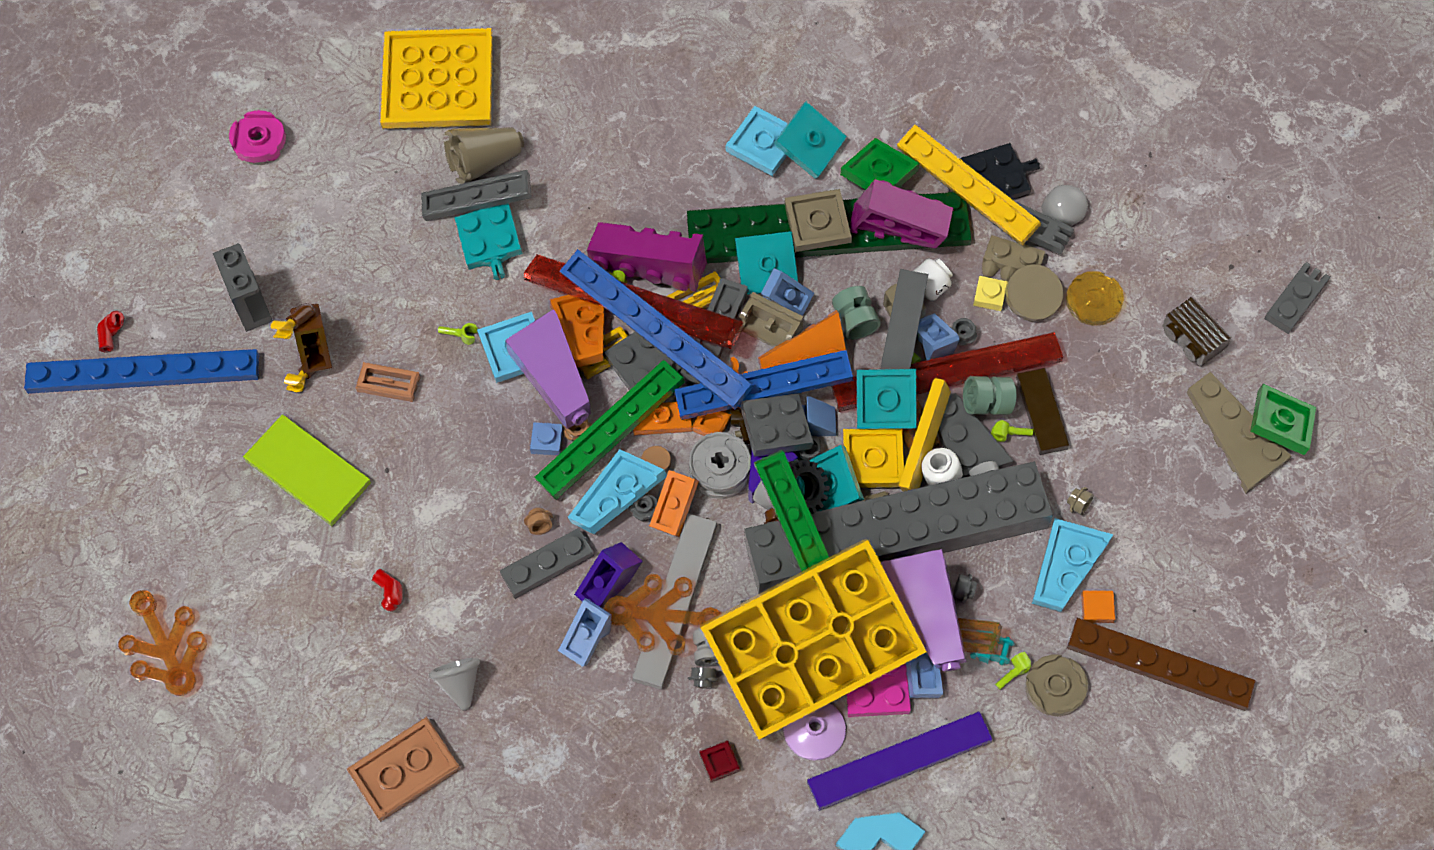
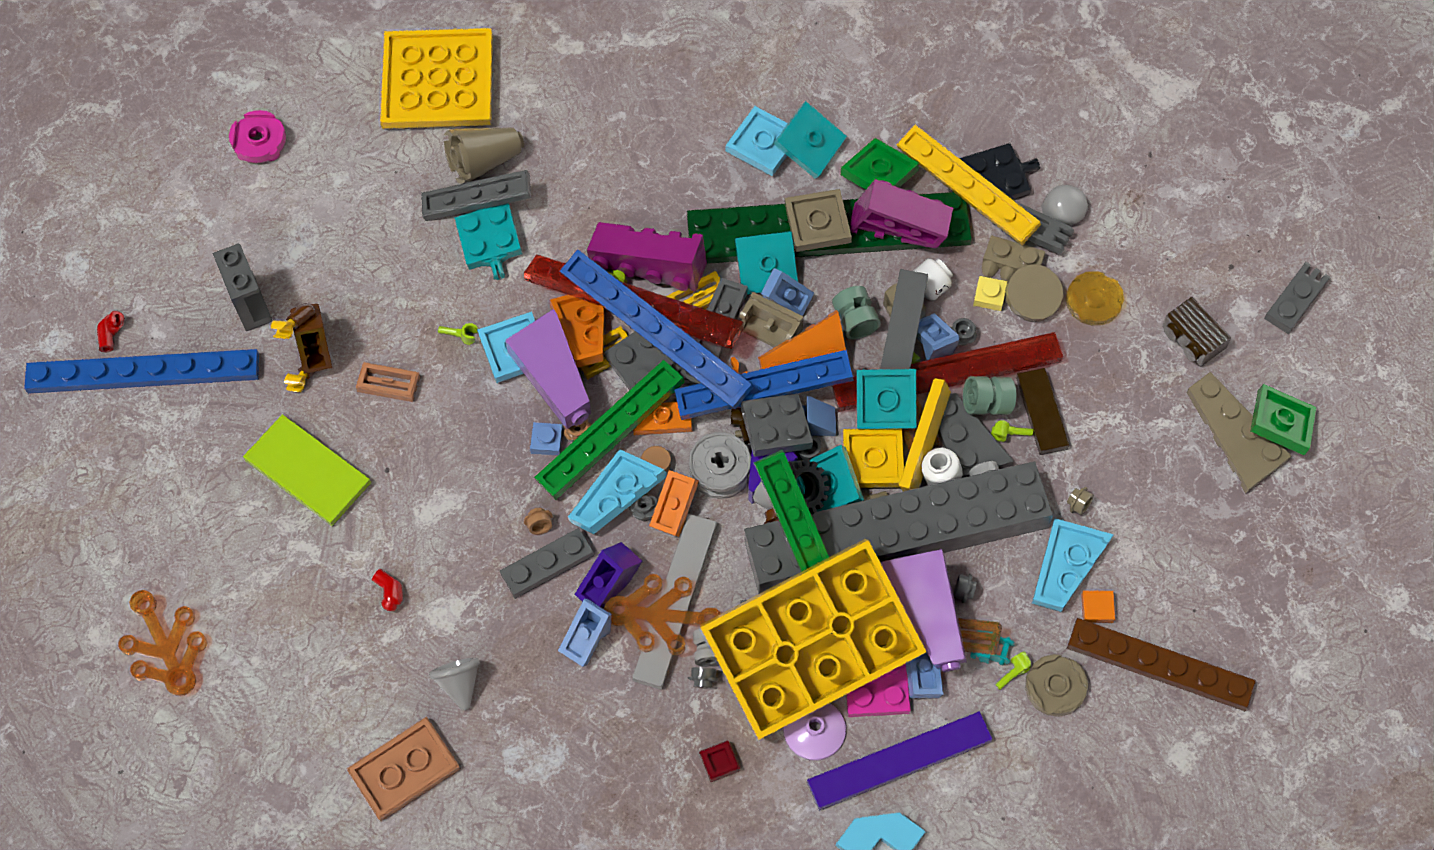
orange tile [692,411,731,436] -> none

